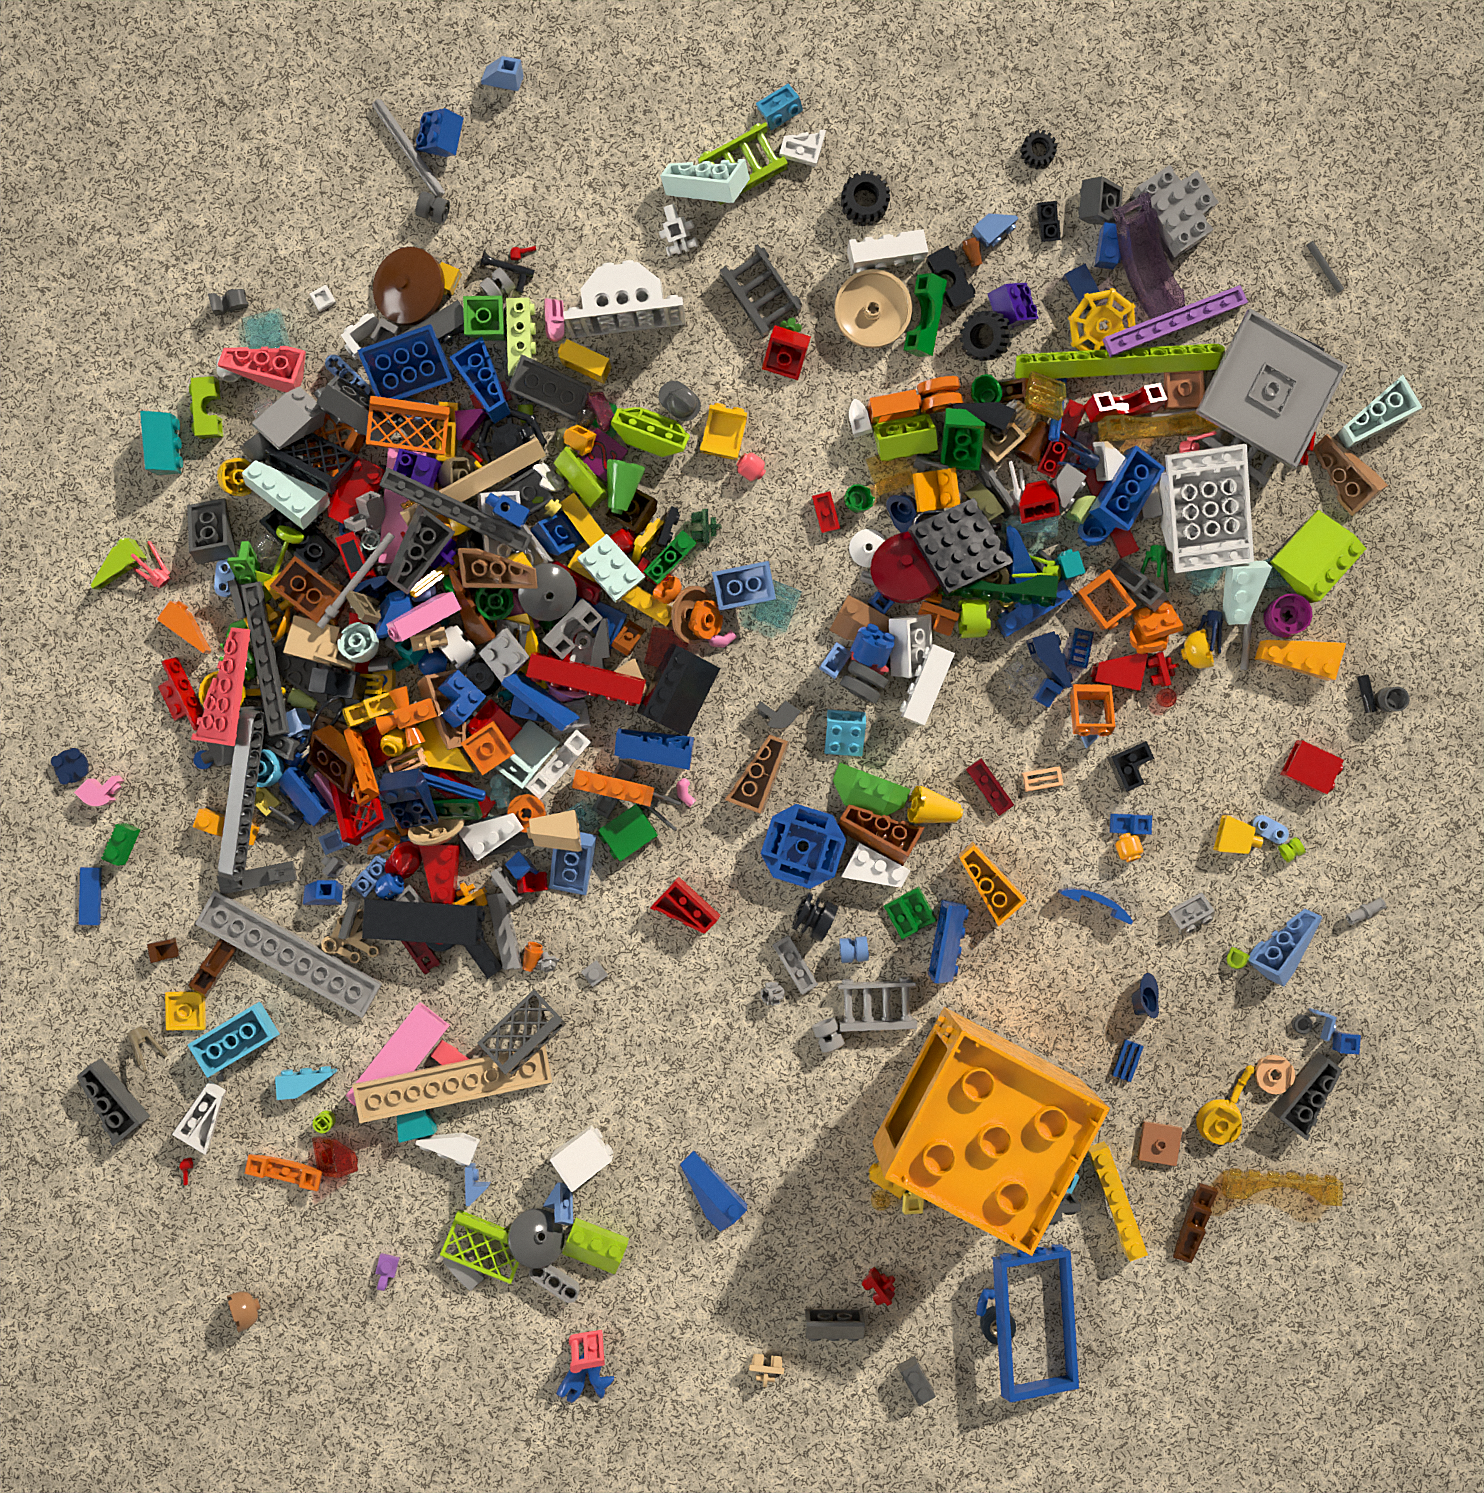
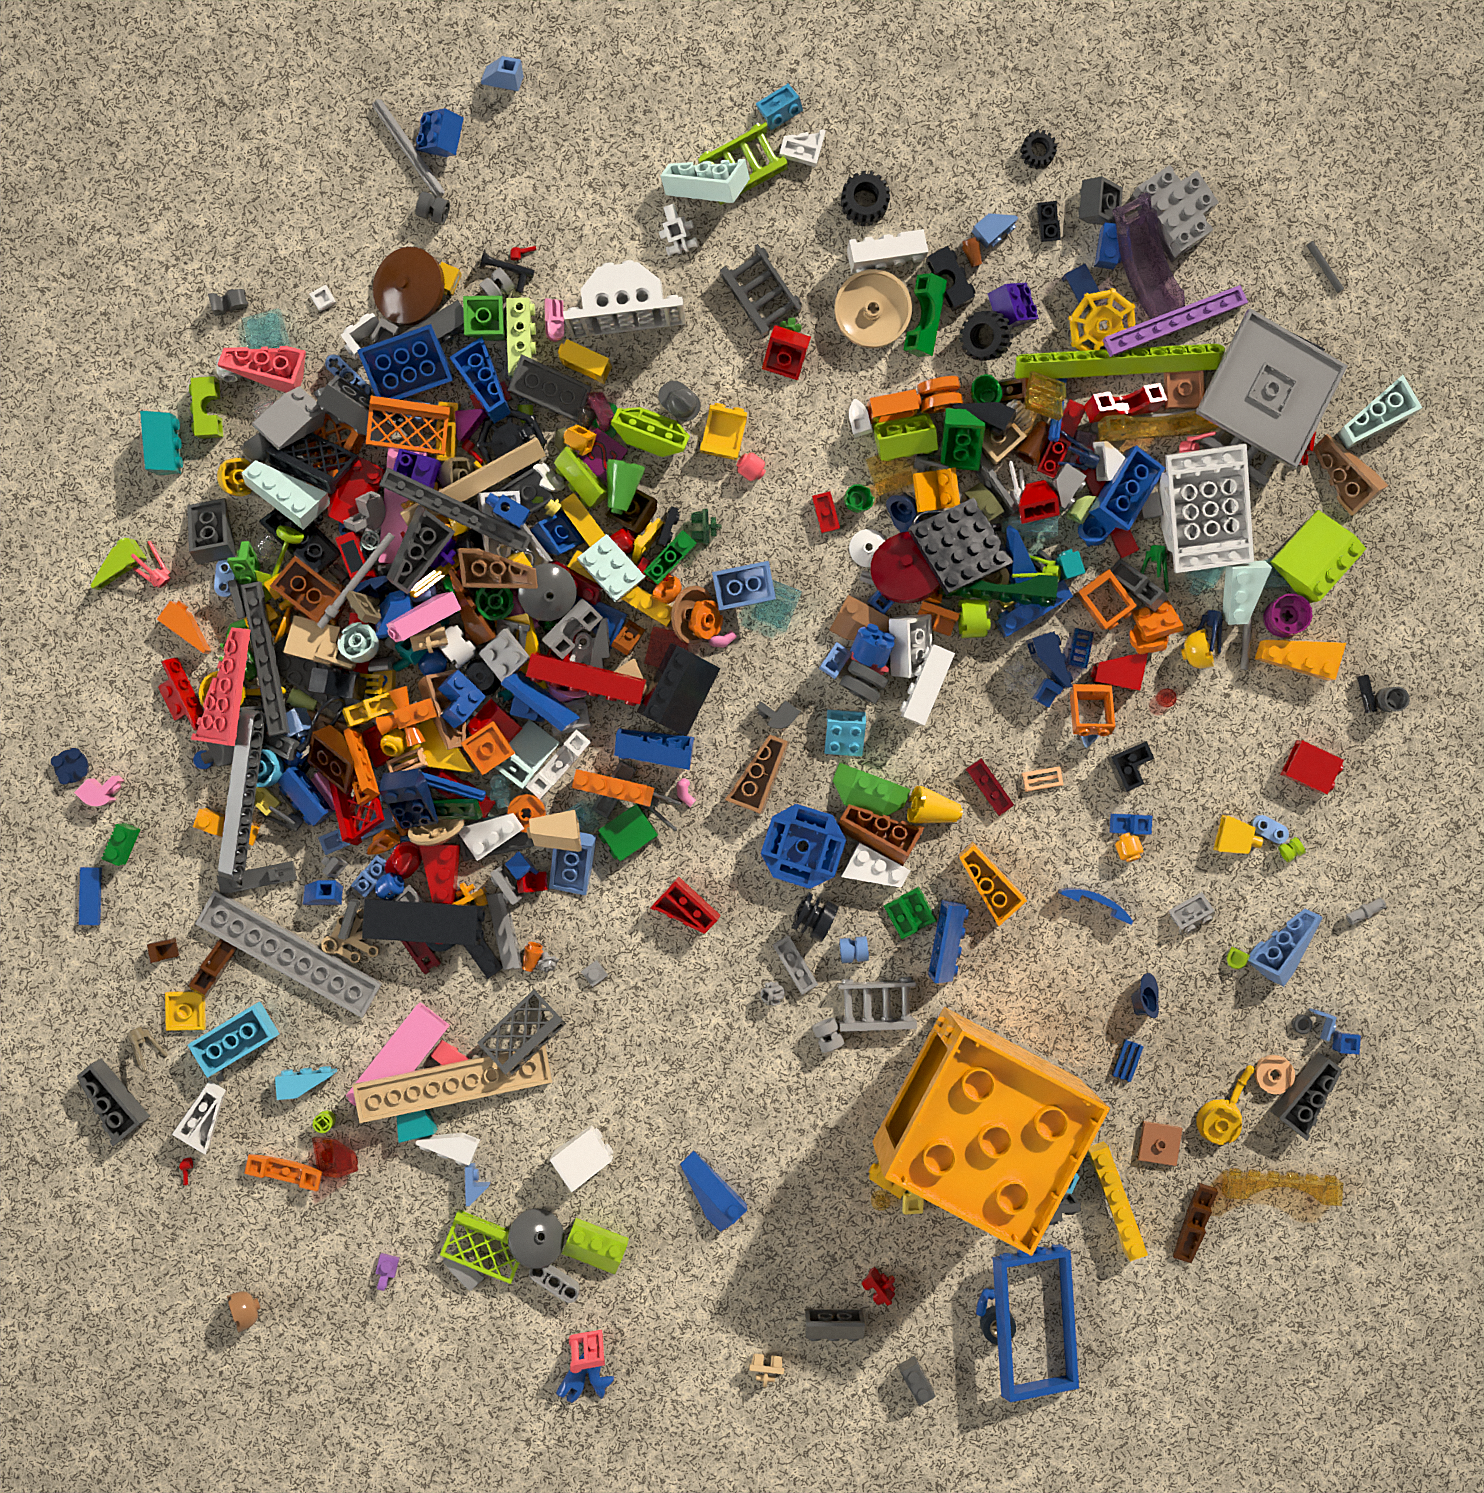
medium blue slope [543,1182,573,1226] -> none
red hips [1146,651,1179,687] -> none

